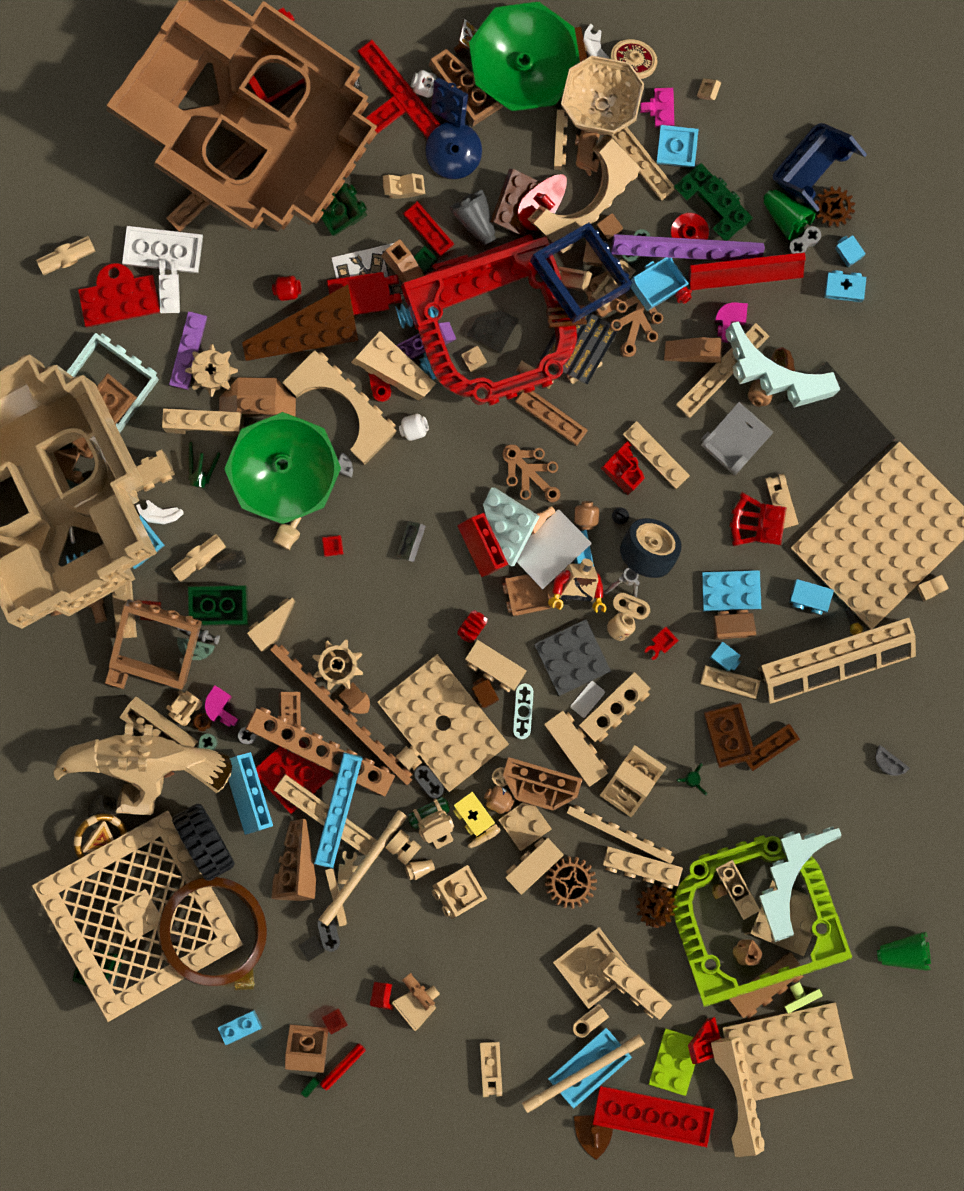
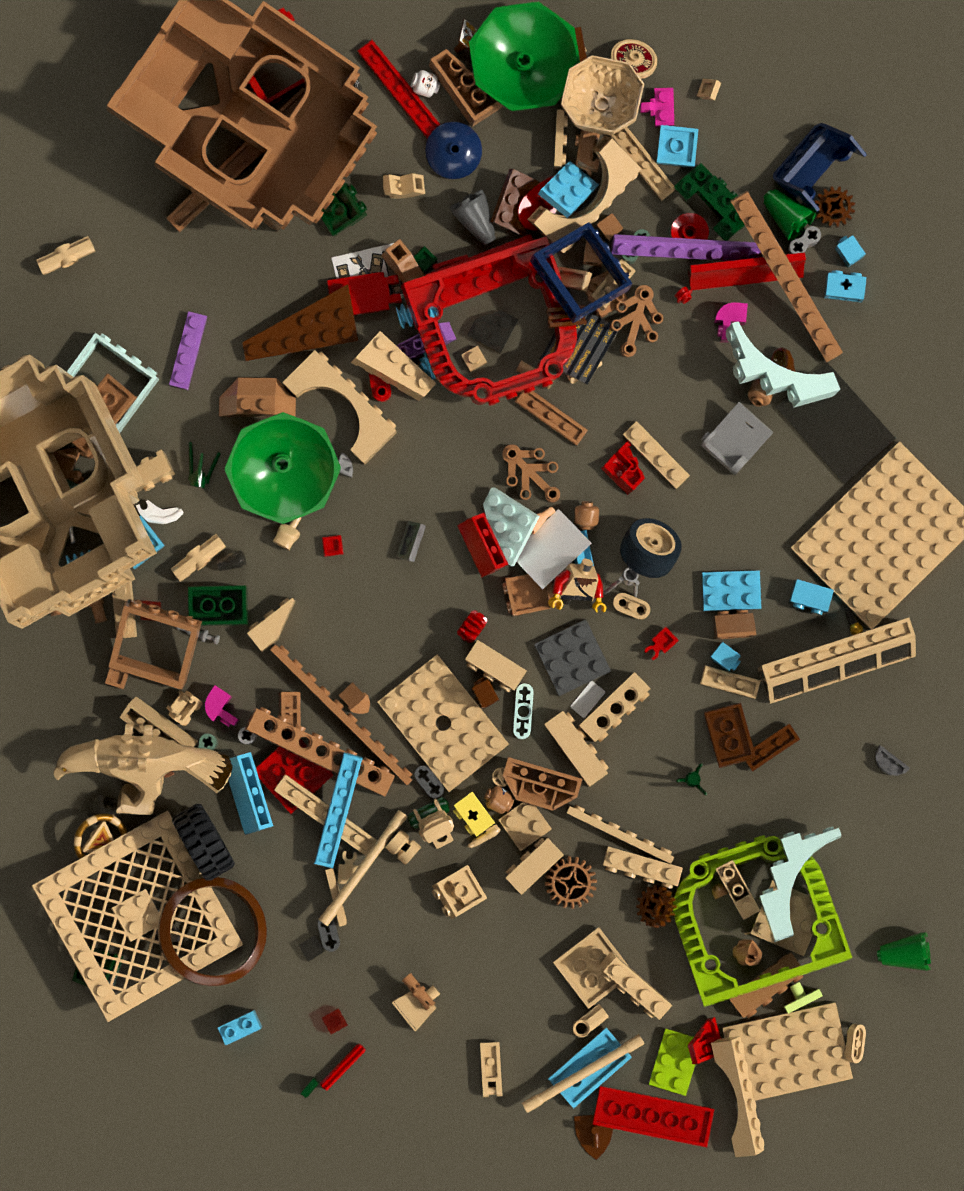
red plate [78,263,160,328] -> none
white plate [122,226,203,273] -> none
white hinge [159,259,180,313] -> none
tan arch [162,409,244,437] -> none
sand green plate [177,637,215,660] -> none
tan brick [185,344,238,397] -> none
reddish brown plate [193,713,212,731] -> none
clear yellow plate [233,969,254,990] -> none
red head [272,275,302,301] -> none
medium nougat wedge [272,819,316,901] -> none
medium nougat slope [285,1025,328,1073] -> none
tan brick [312,640,363,690] -> none
red plate [366,96,406,135] -> none
red tile [370,982,393,1011] -> none
tan plate [396,746,422,771] -> none
white head [399,413,429,441] -> none
red tile [403,201,454,257] -> none
tan cone [405,859,435,881] -> none
dark blue plate [431,78,468,128] -> none
white piece [583,24,610,59] -> none
tan bracket [600,745,667,817] -> none
tan head [607,612,636,641] -> none
black piece [612,507,629,524] -> none
medium azure container [631,257,689,311] -> none
medium nougat slope [664,337,723,363] -> none
tan plate [676,323,770,419] -> none
red plate [729,492,787,546] -> none
tan plate [765,473,798,529] -> none
tan leg [916,575,949,602] -> none
none -> medium azure plate [538,161,599,218]
none -> medium nougat plate [731,191,843,362]
none -> tan plate [845,1023,866,1063]

